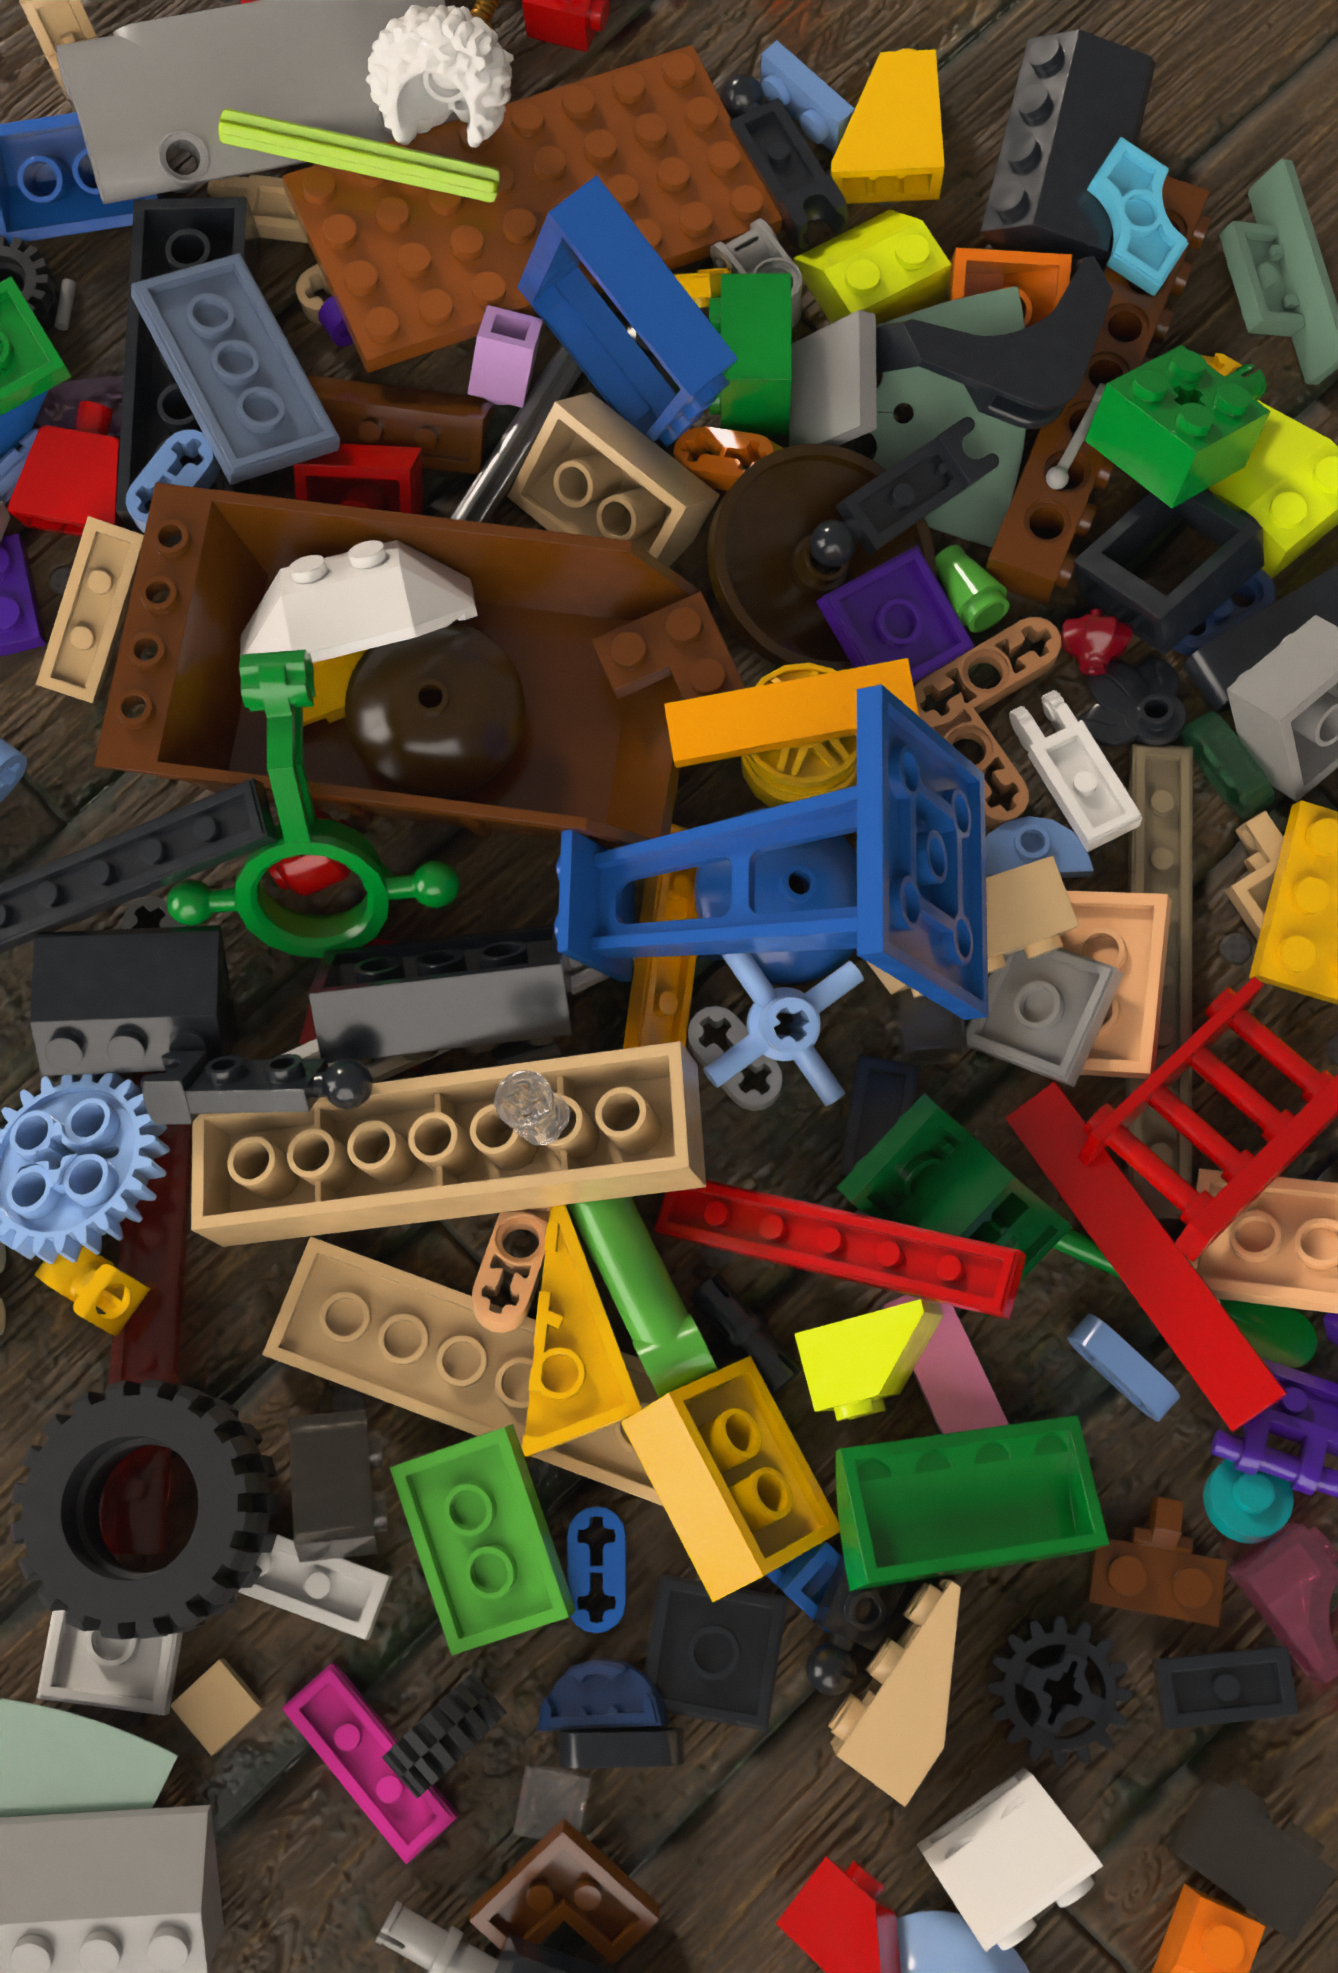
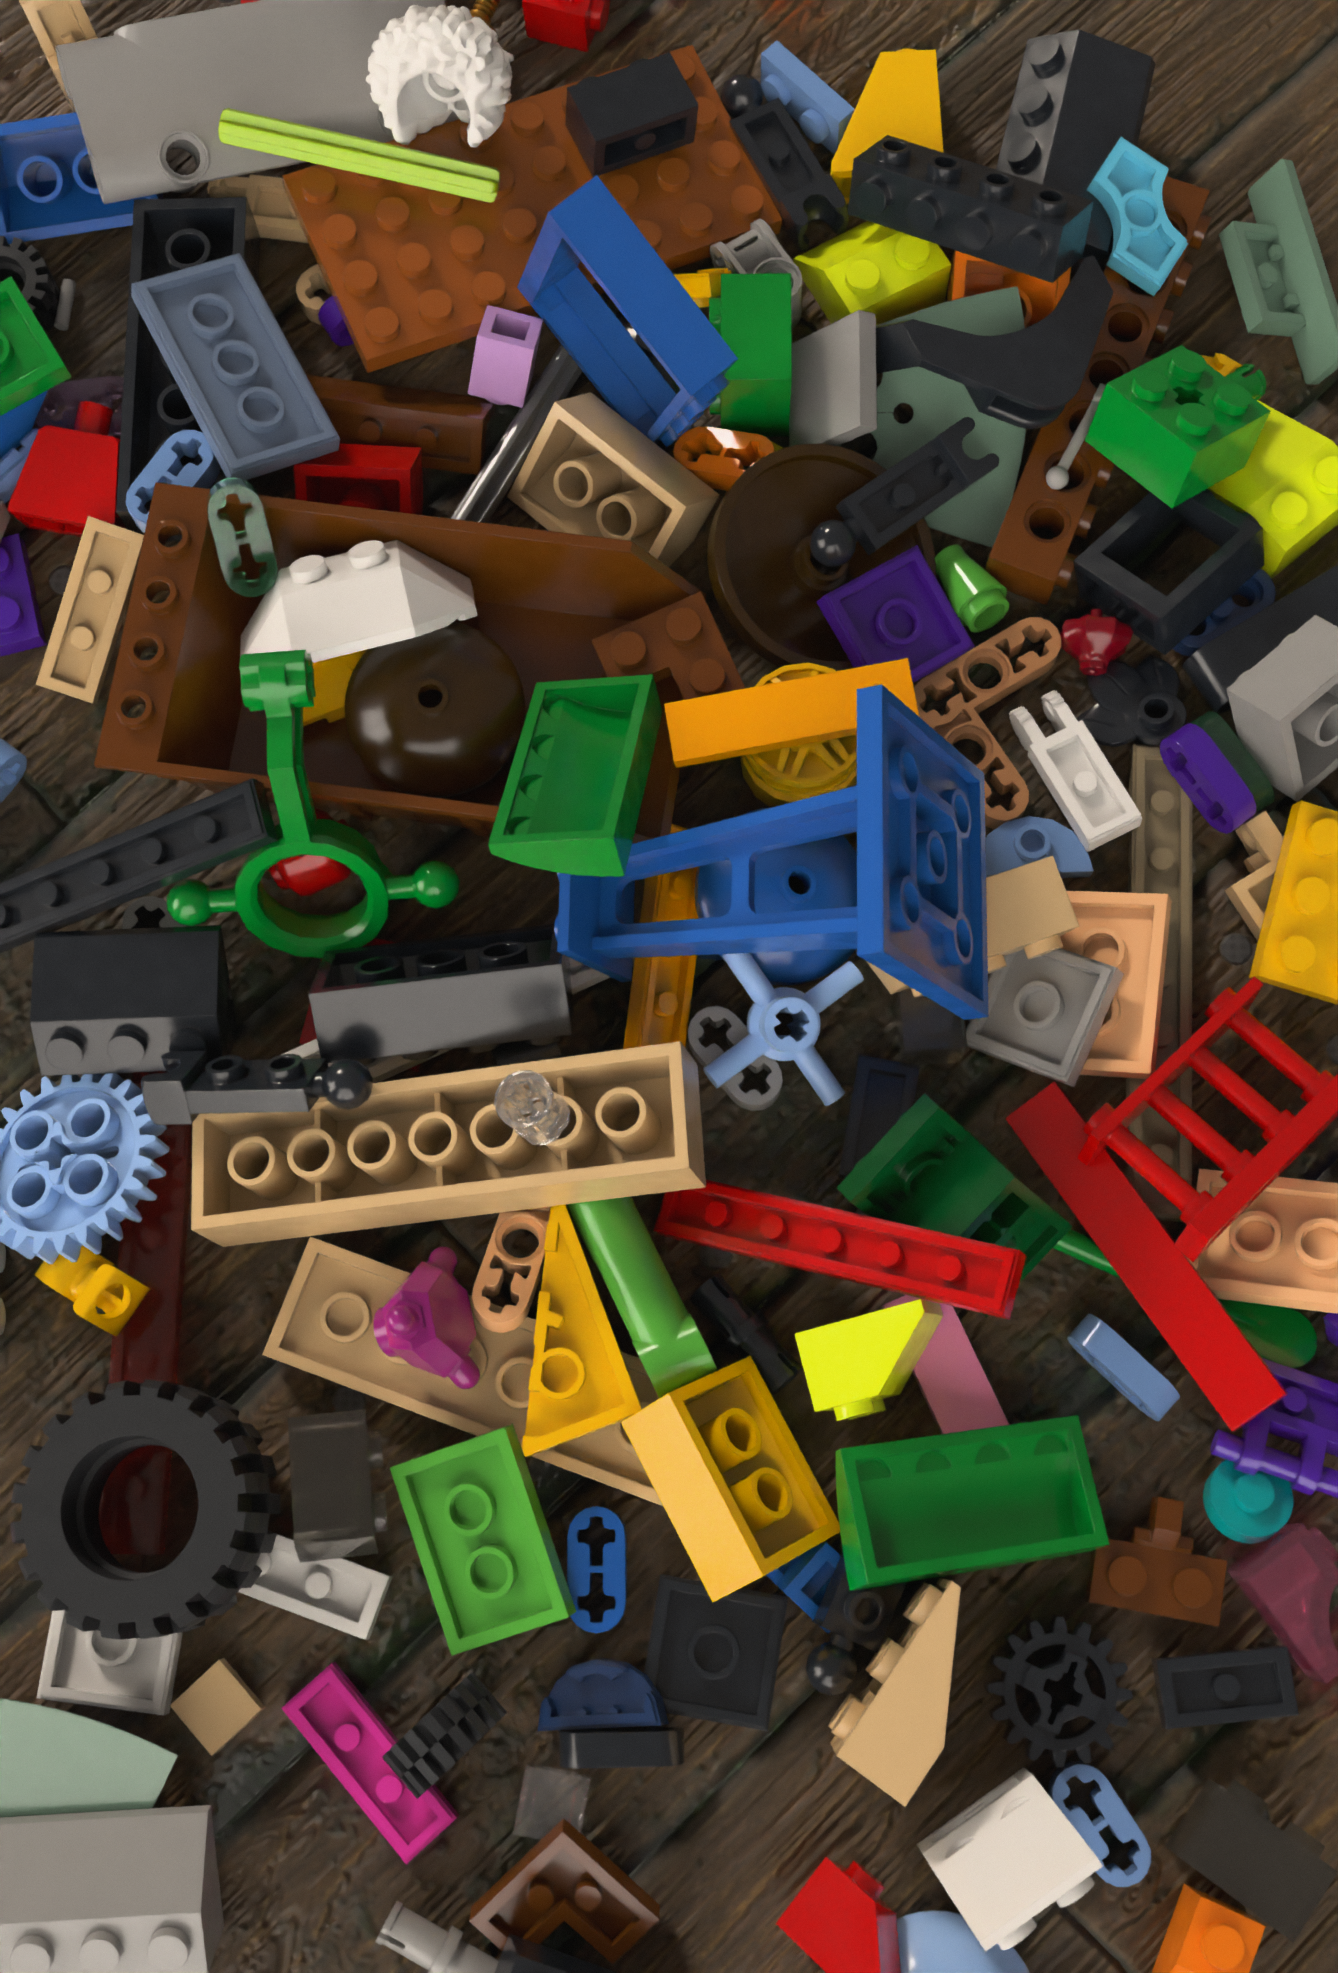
none -> clear green beam [207,478,278,597]
none -> magenta rock [373,1246,480,1389]
none -> green slope [488,674,663,877]
none -> black brick [565,52,699,177]
none -> black brick [848,135,1094,283]
none -> medium blue beam [1048,1761,1151,1887]
none -> dark purple beam [1160,723,1256,834]

